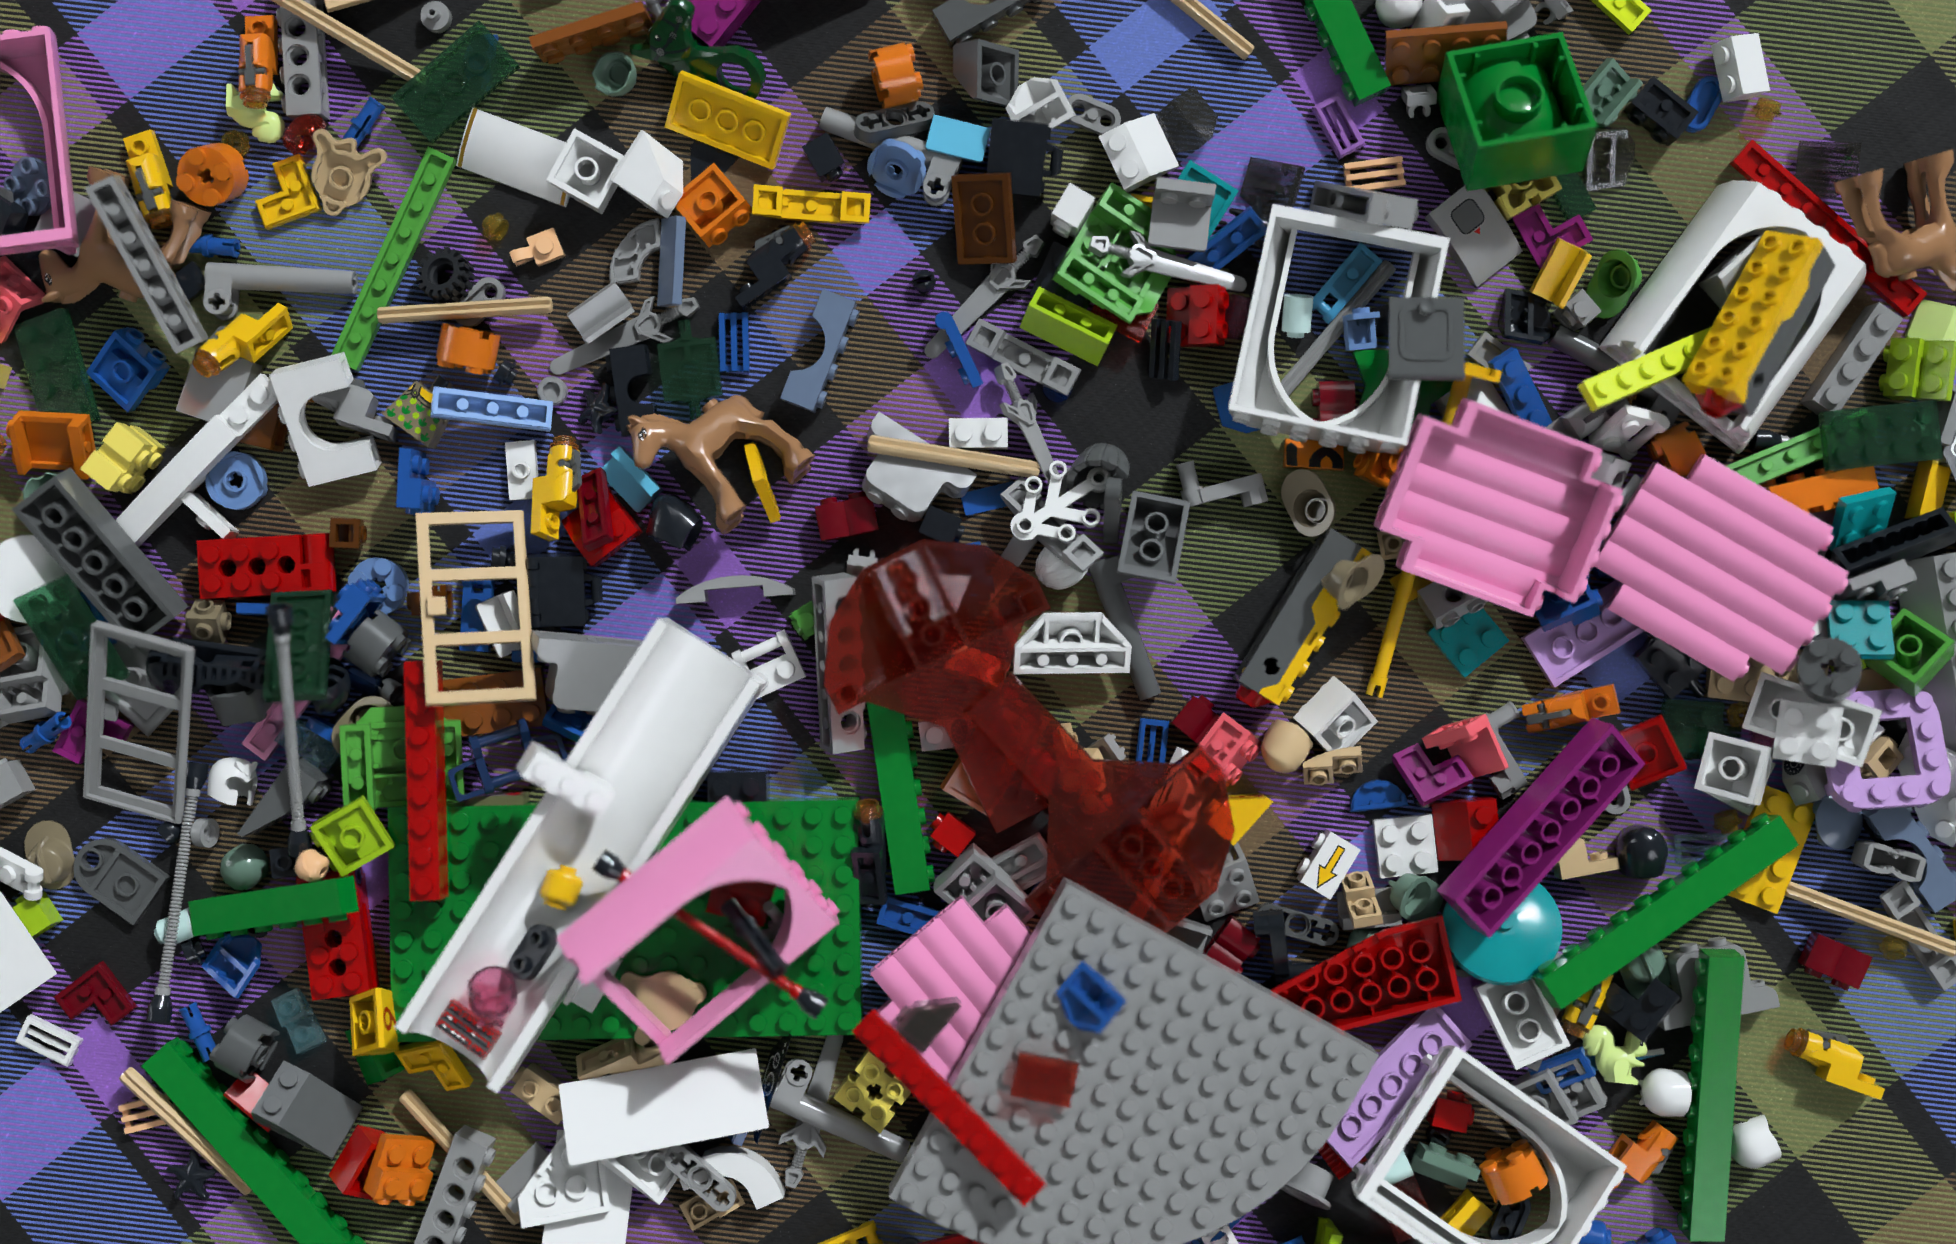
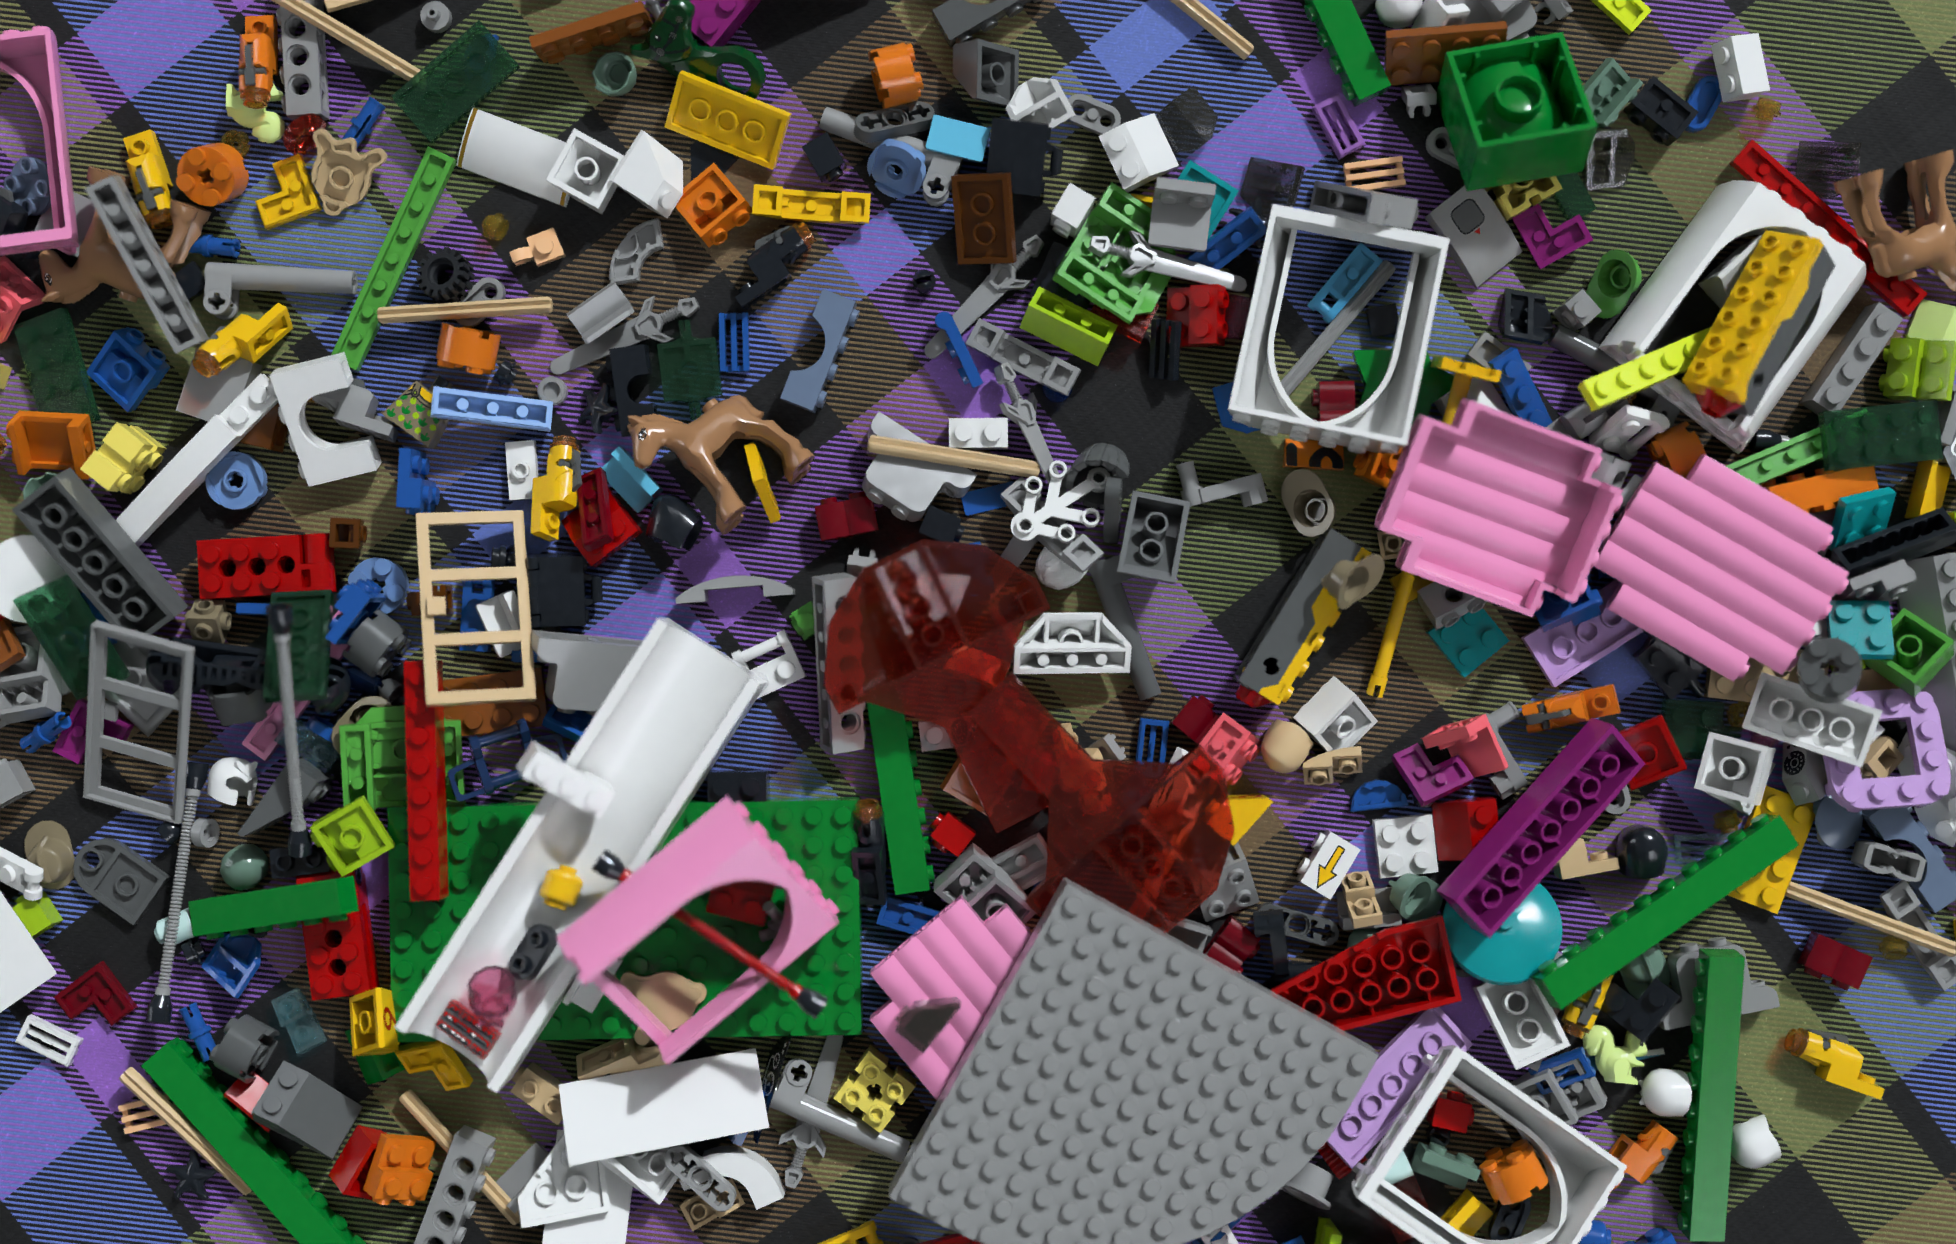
white plate [180,492,239,539] -> none
light nougat piece [294,849,329,882] -> none
olive tile [465,791,529,806] -> none
sand blue tile [657,215,686,307] -> none
black pin [720,898,788,978] -> none
red plate [852,1008,1047,1207] -> none
clear red plate [1010,1050,1080,1108] -> none
blue slope [1056,961,1127,1033] -> none
light aqua brick [1281,294,1313,338] -> none
medium blue bracket [1342,307,1380,351] -> none
dark grey container [1386,297,1466,381] -> none
yellow panel [1529,237,1592,309] -> none
white plate [1772,699,1844,768] -> none

